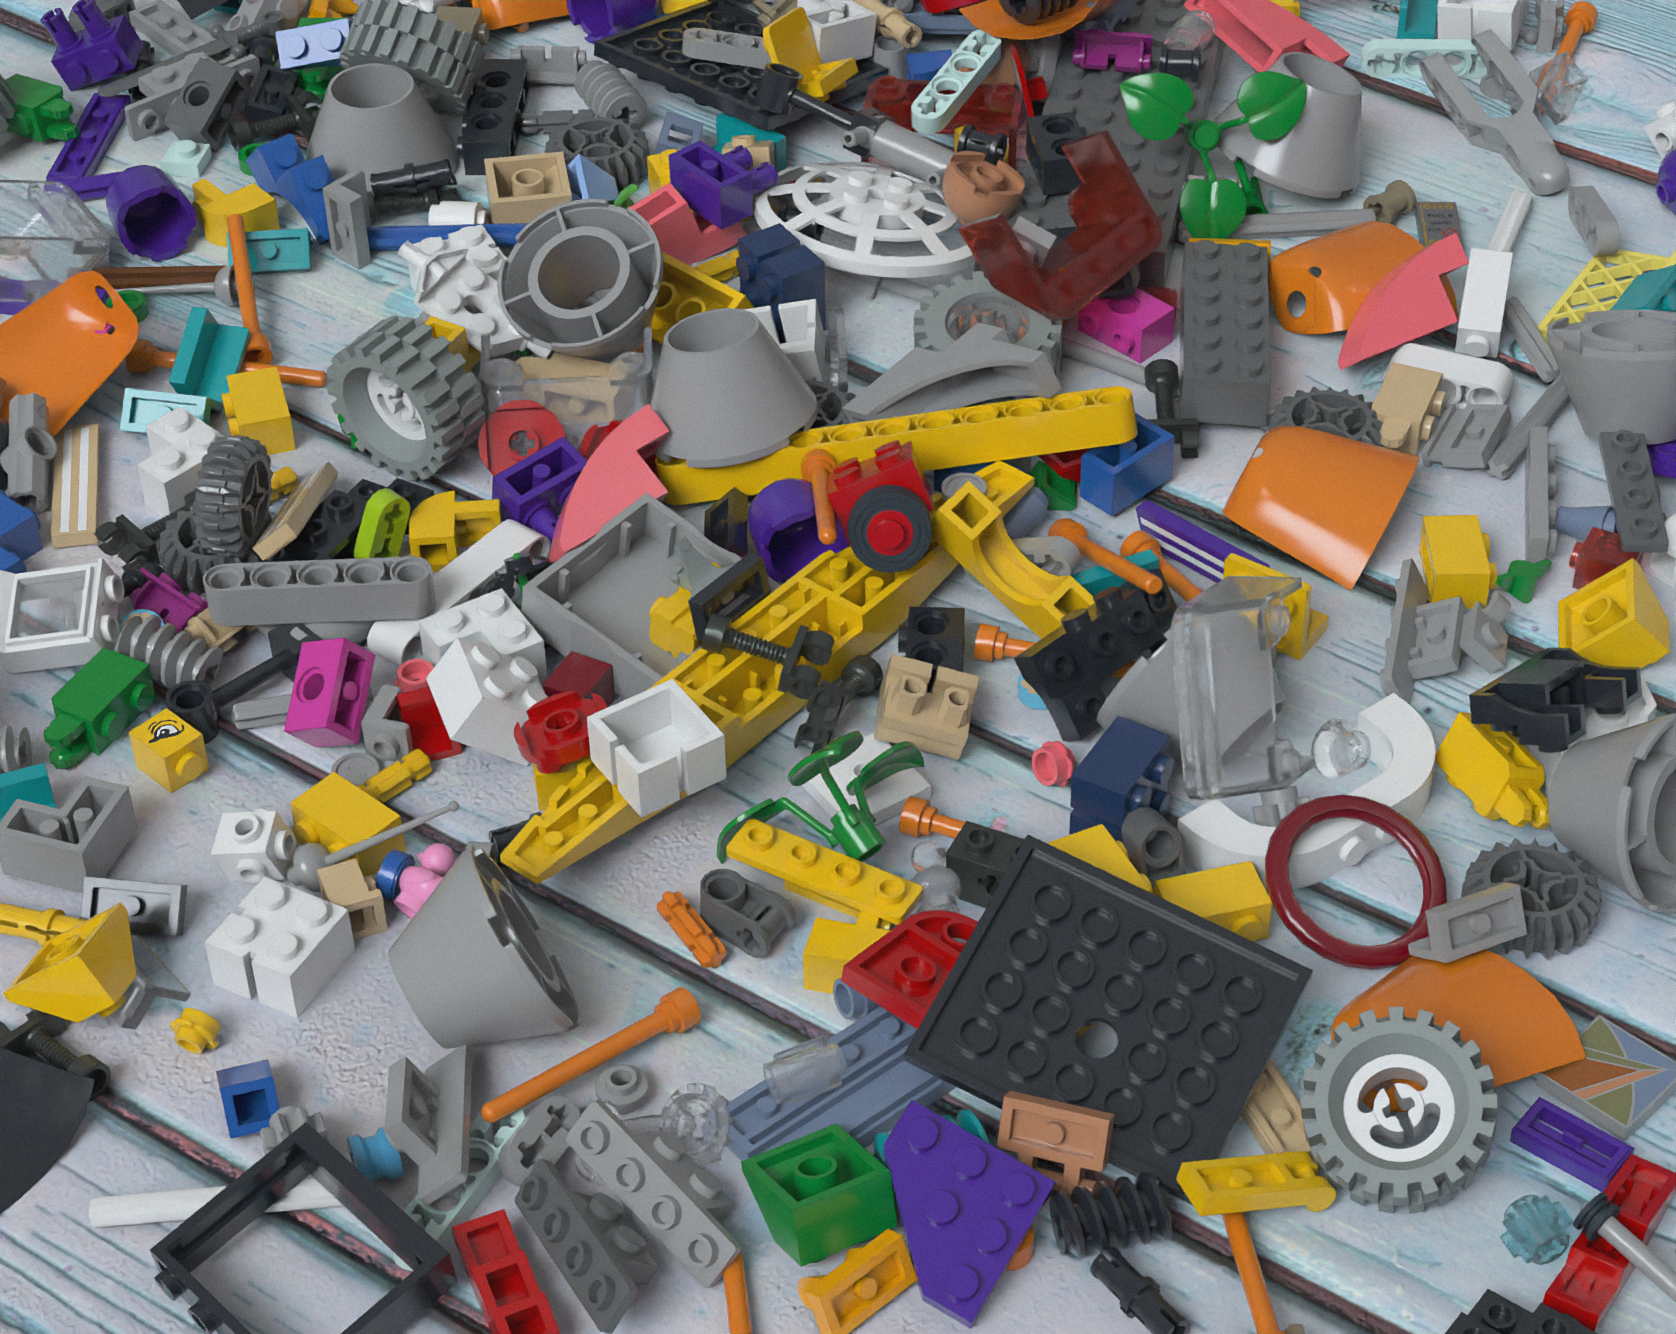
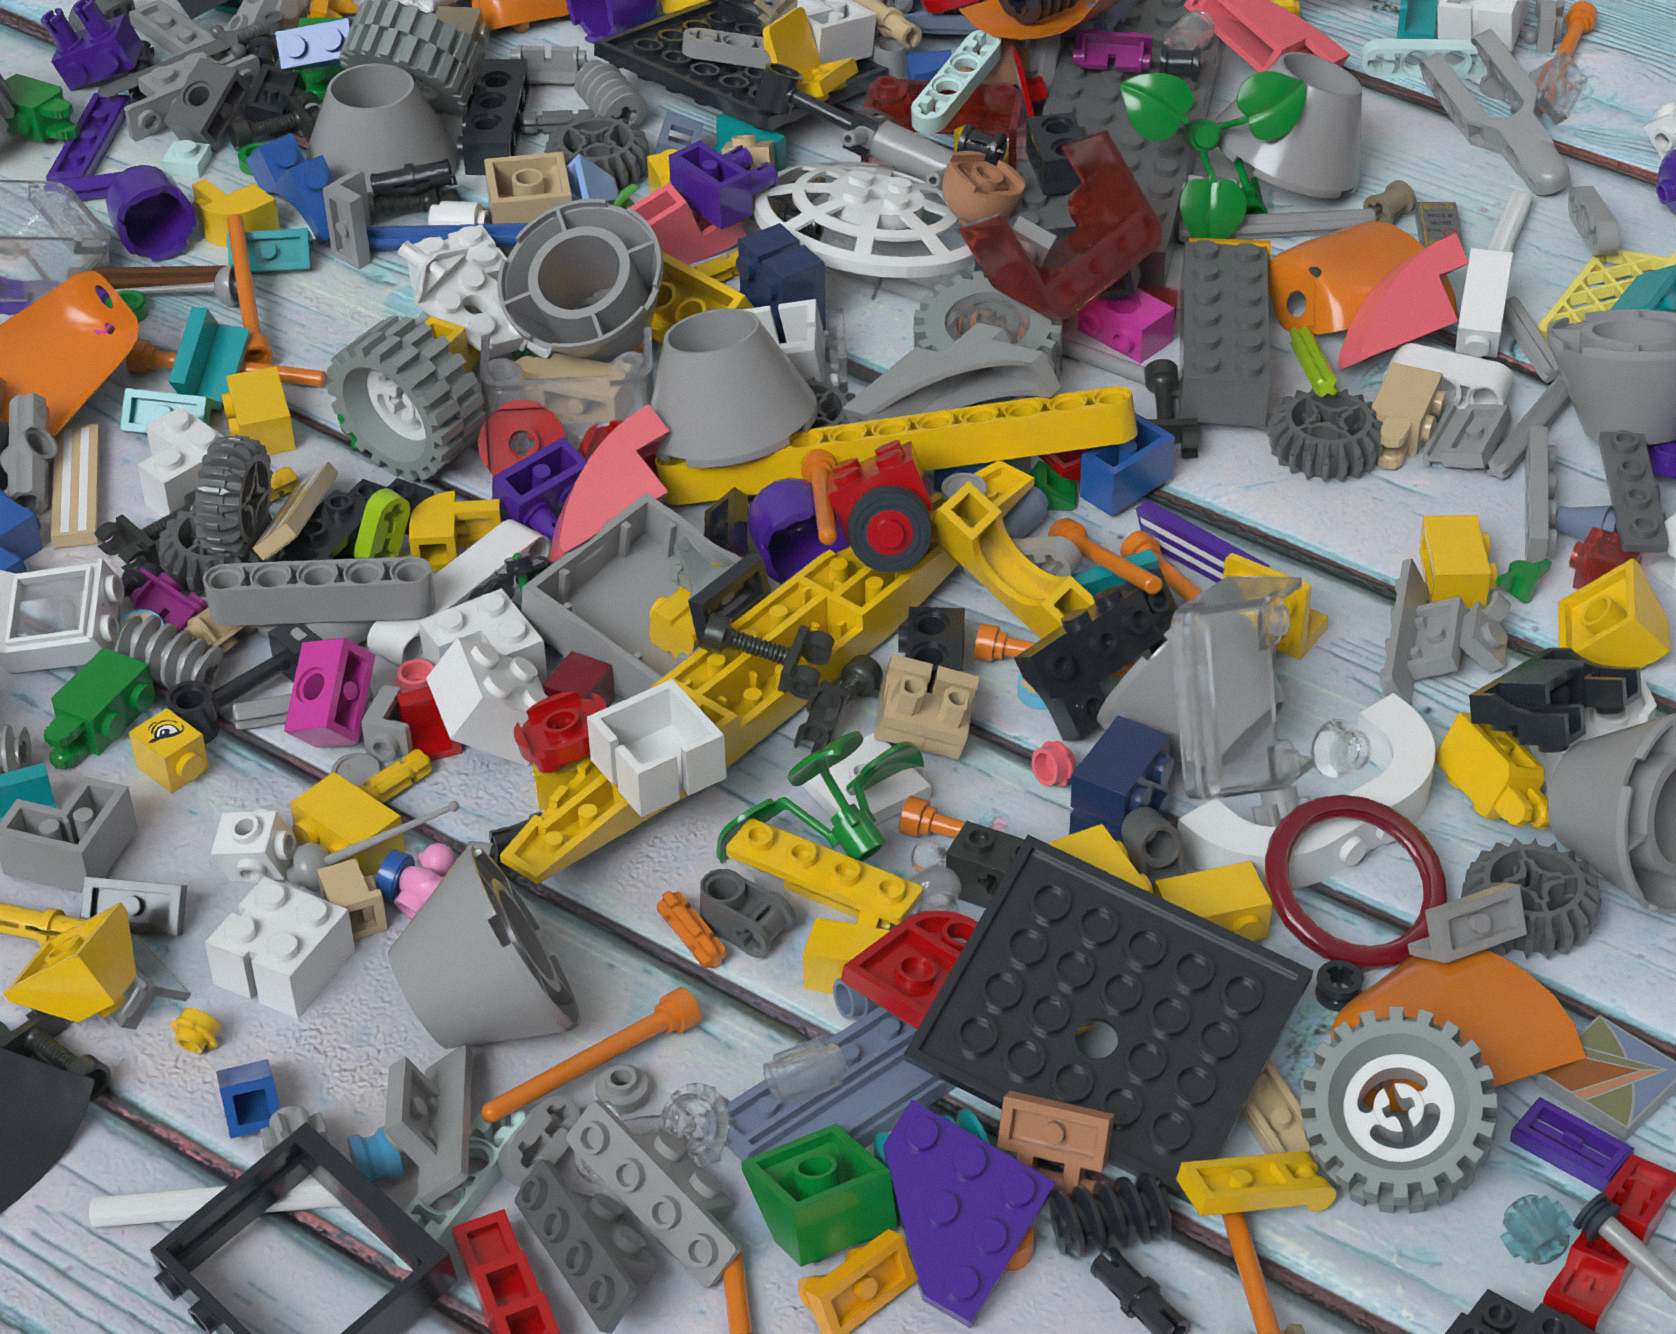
orange piece [1222,425,1420,591] -> none
none -> lime axle [1289,326,1339,398]
none -> black bush [1315,960,1364,1012]

